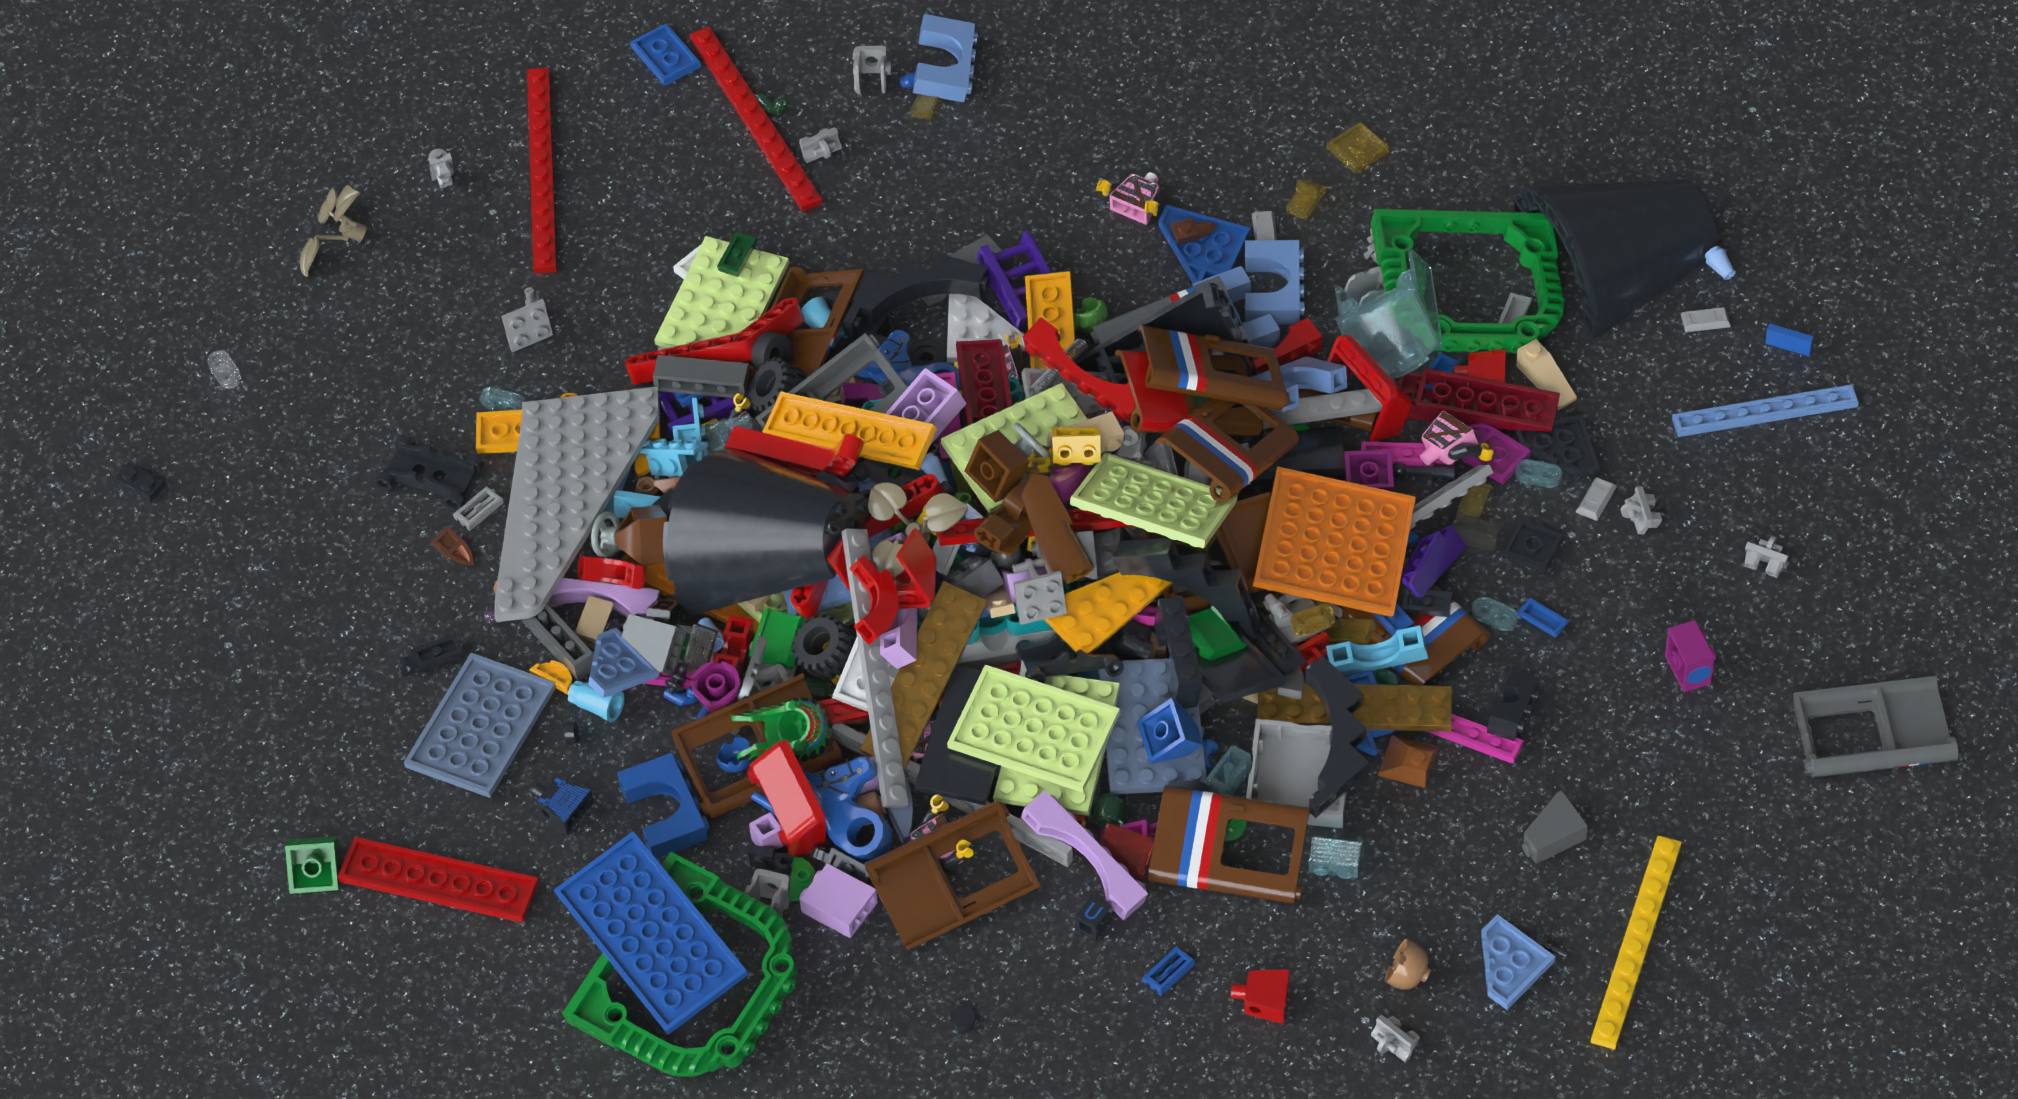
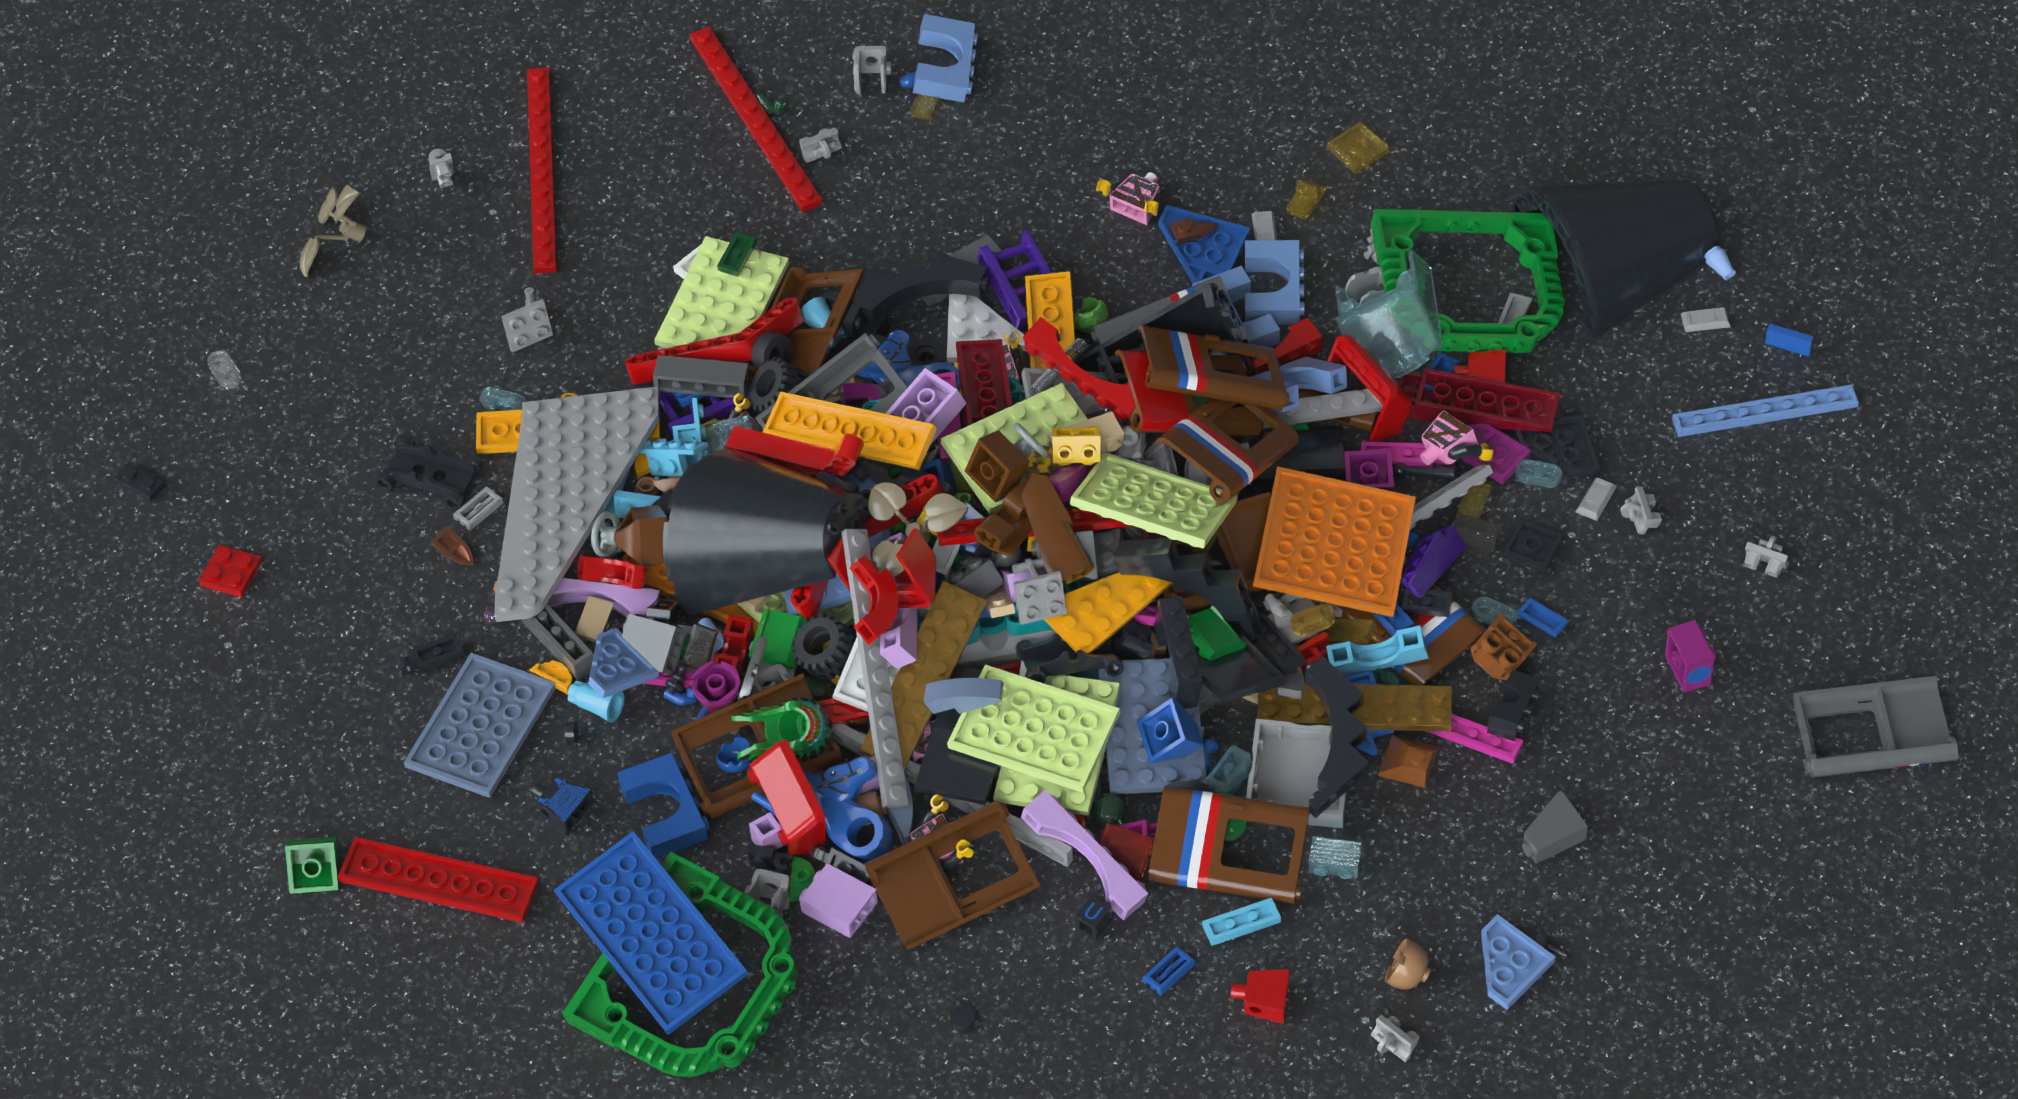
blue tile [630,23,701,86] -> none
light blue cone [920,453,949,483] -> none
tan slope [1516,339,1577,410] -> none
yellow plate [1591,835,1681,1050] -> none
none -> red plate [199,545,262,598]
none -> sand blue slope [924,678,1004,714]
none -> medium azure plate [1202,898,1281,946]
none -> dark orange slope [1470,612,1537,681]

